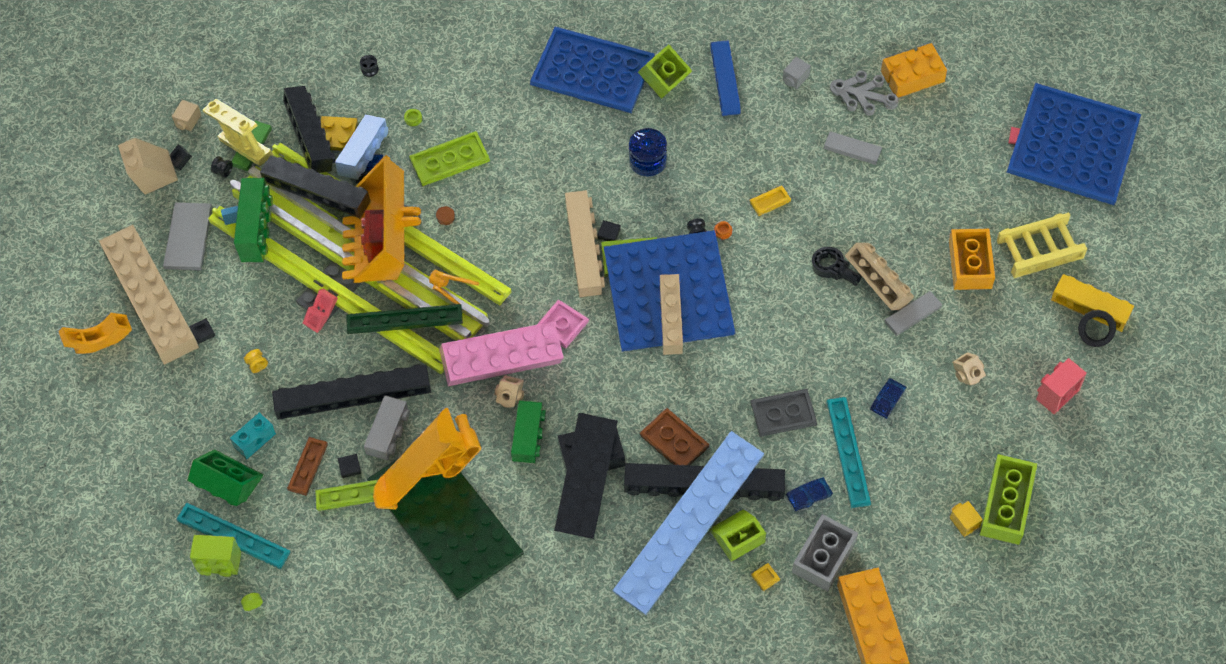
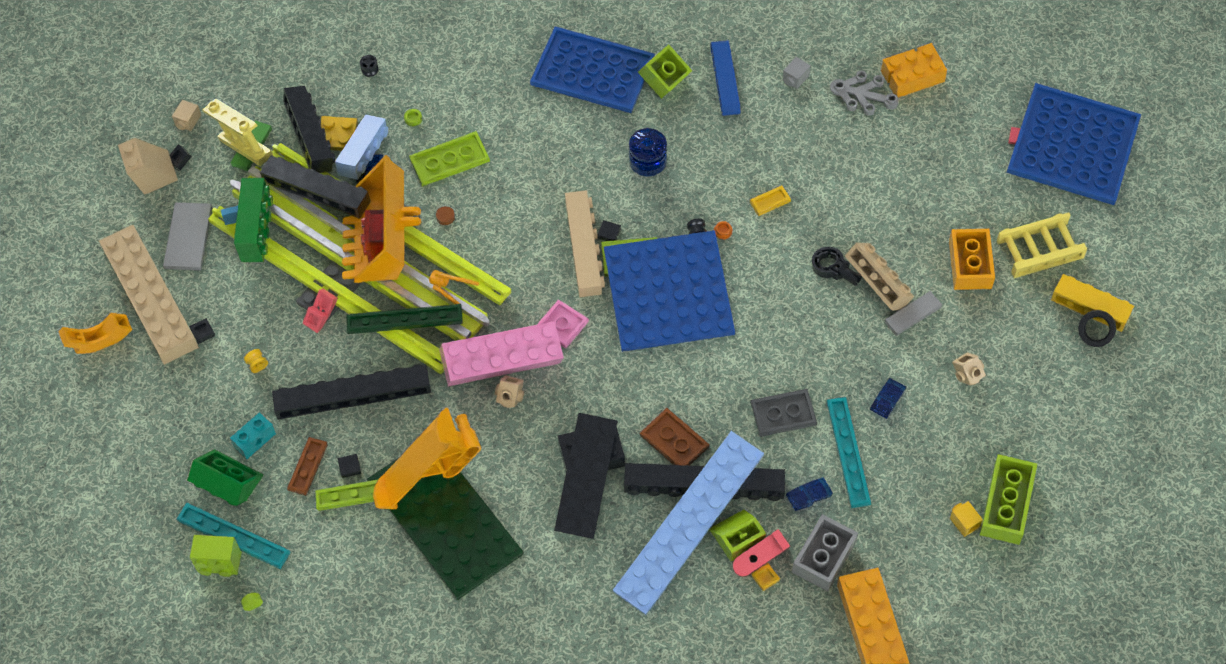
black wheel [211,156,233,178] -> none
light grey brick [364,396,410,460] -> none
green brick [511,400,546,464] -> none
tan brick [659,274,683,355] -> none
light grey tile [824,131,882,165] -> none
coral brick [1036,358,1087,414] -> none
none -> coral piece [733,529,790,577]

